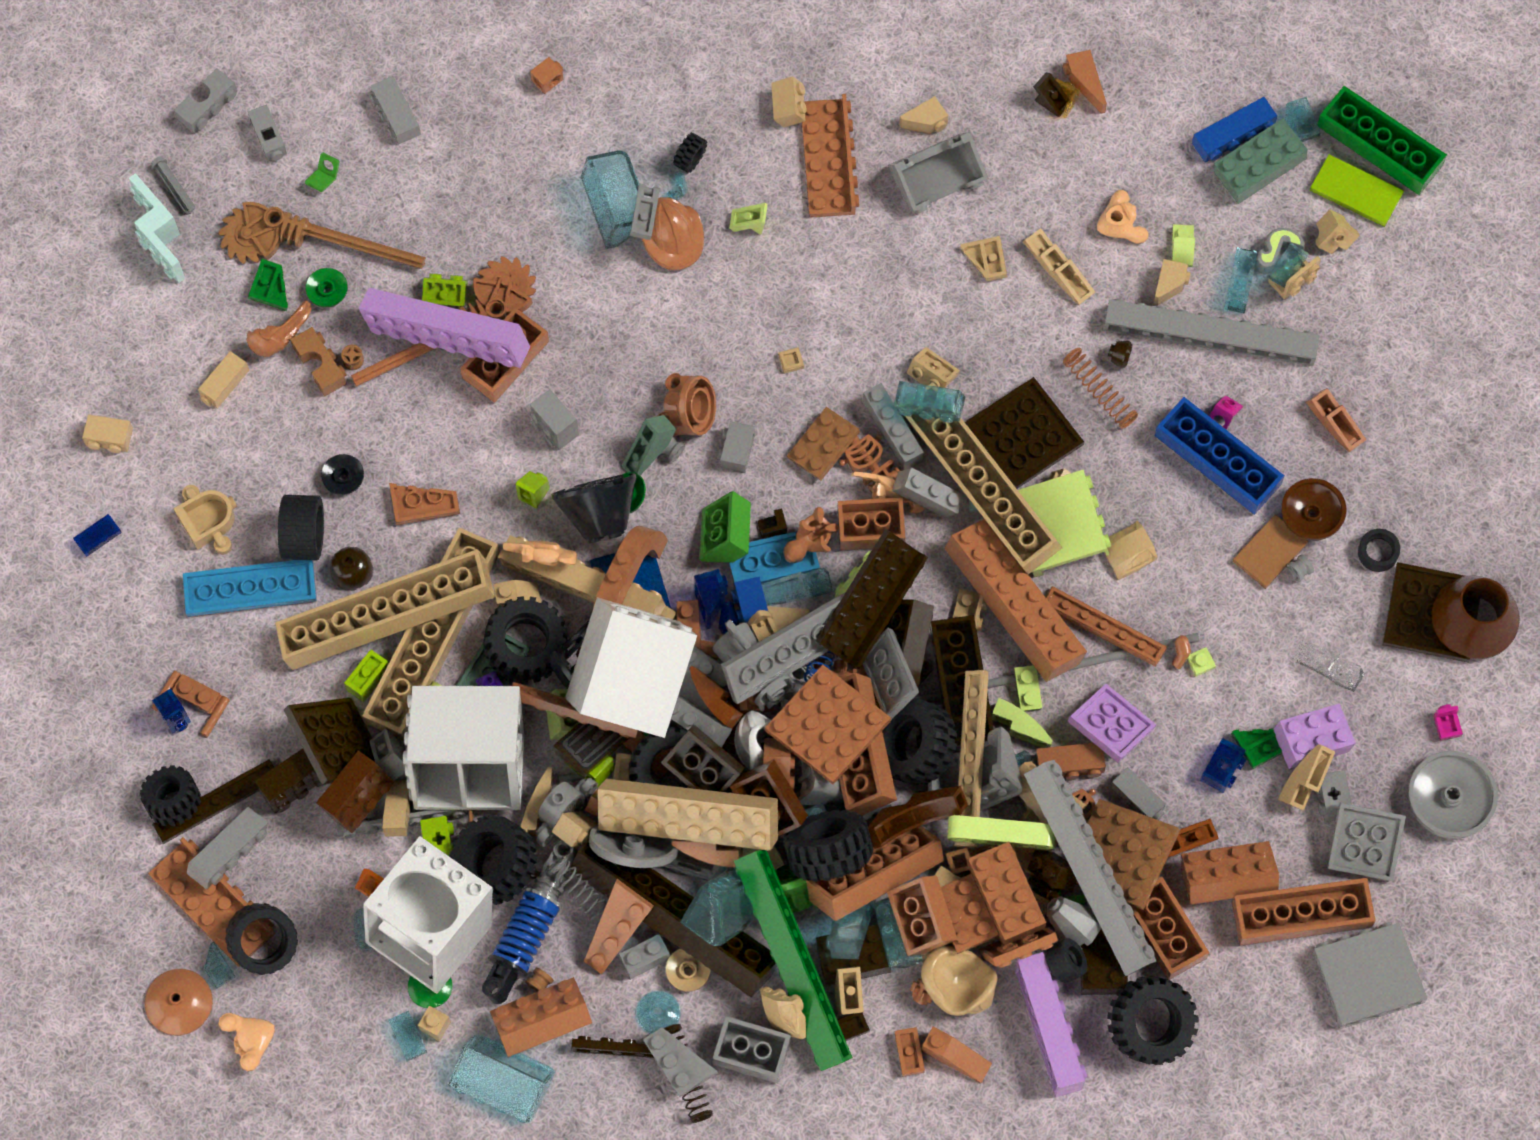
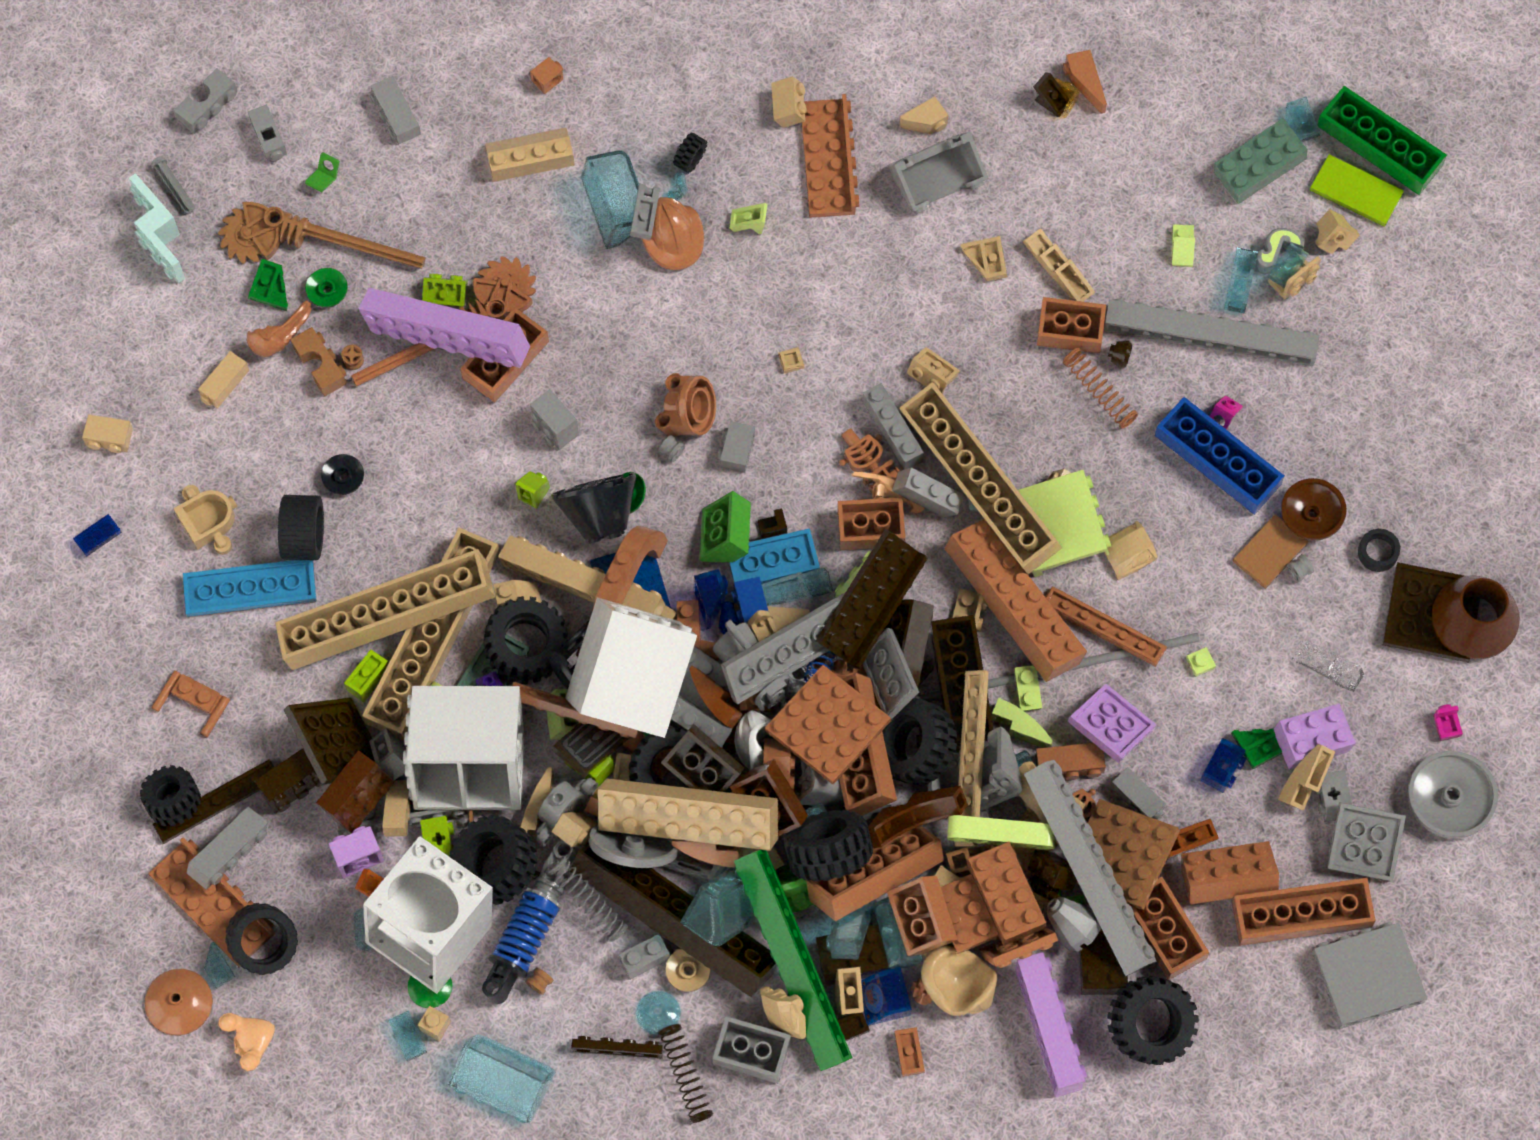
clear blue brick [152,688,191,734] -> none
dark brown cylinder [330,546,373,591] -> none
nougat wing [389,483,460,525] -> none
nougat brick [490,977,592,1057] -> none
light nougat animal [503,541,577,566] -> none
nougat wing [584,879,654,974] -> none
sand green slope [622,415,676,476] -> none
light grey wing [643,1027,718,1097] -> none
nougat animal [783,507,839,563] -> none
medium nougat plate [787,407,860,481] -> none
clear light blue brick [893,381,965,423] -> none
nougat slope [921,1026,992,1083] -> none
dark brown plate [965,377,1084,489] -> none
black tyre [1046,938,1087,983] -> none
light nougat head [1097,190,1149,244] -> none
tan slope [1153,259,1191,306] -> none
nougat arm [1172,635,1191,669] -> none
blue brick [1192,97,1277,163] -> none
nougat slope [1306,388,1366,452] -> none
none -> lavender brick [328,826,384,879]
none -> tan slope [485,127,575,182]
none -> clear blue slope [861,967,912,1026]
none -> nougat brick [1037,297,1106,353]

